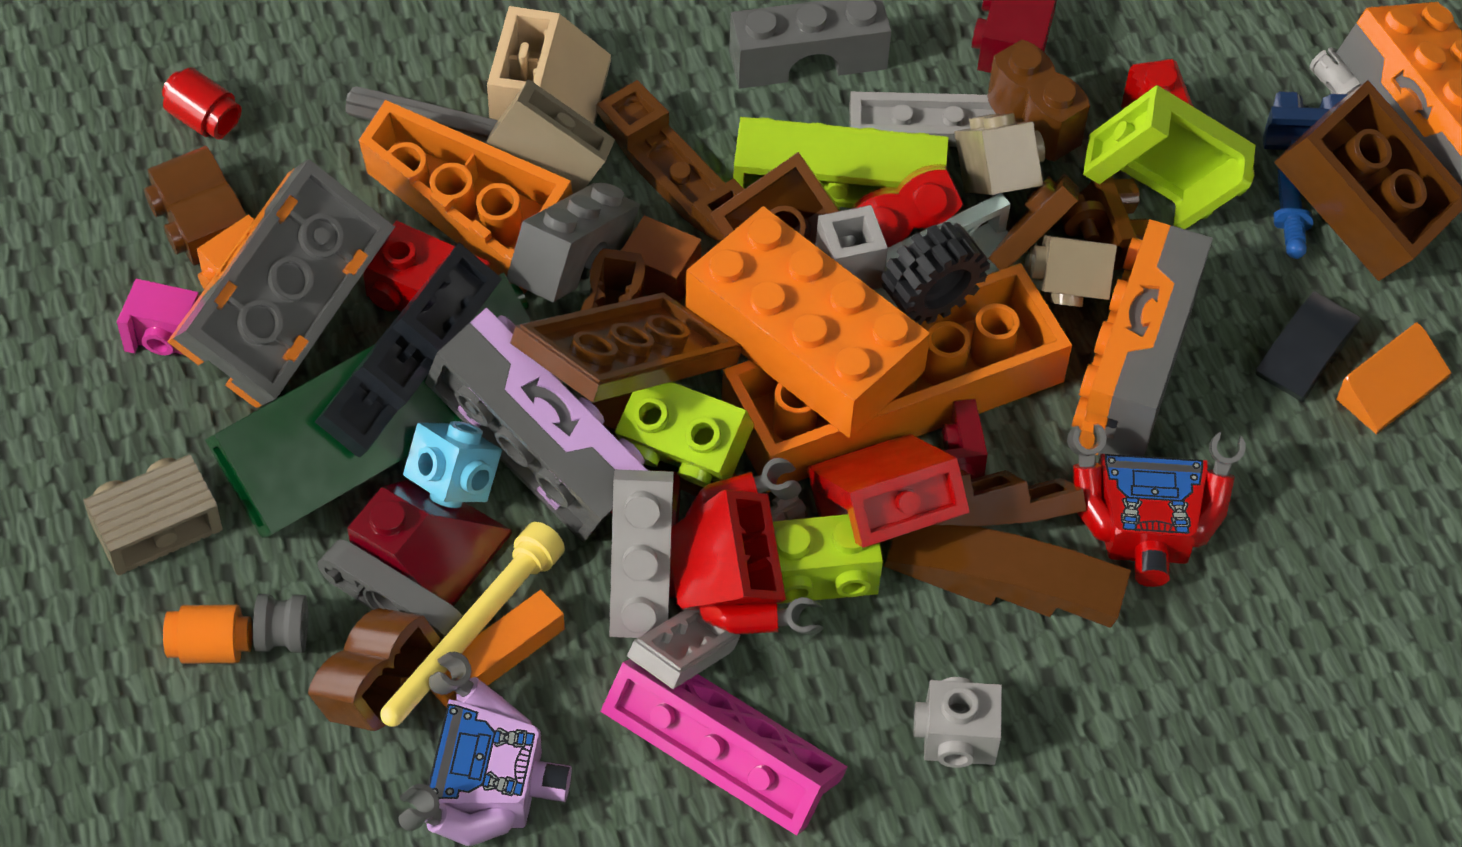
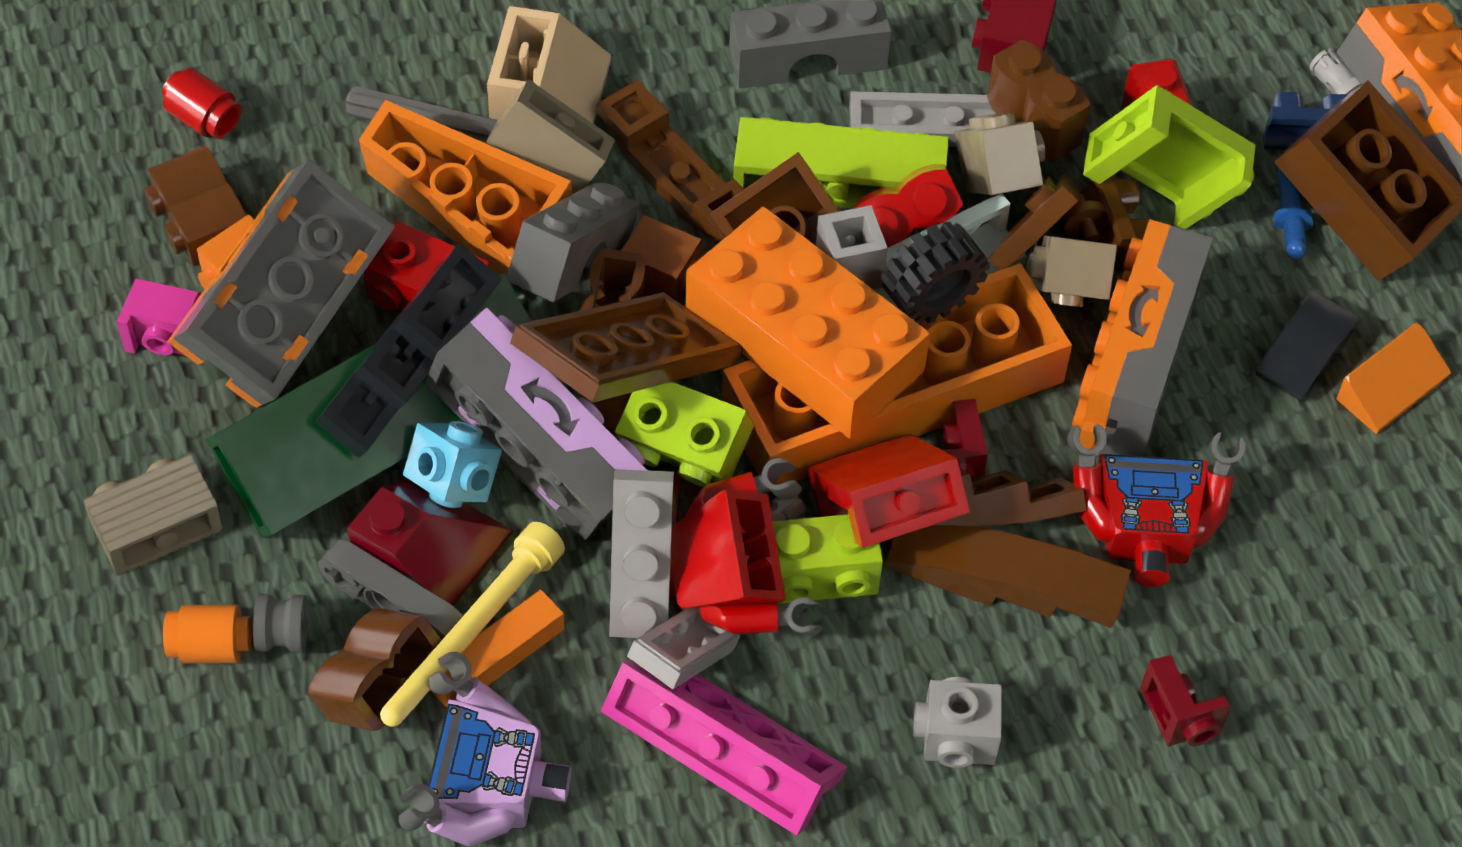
none -> dark red bracket [1140,655,1231,747]

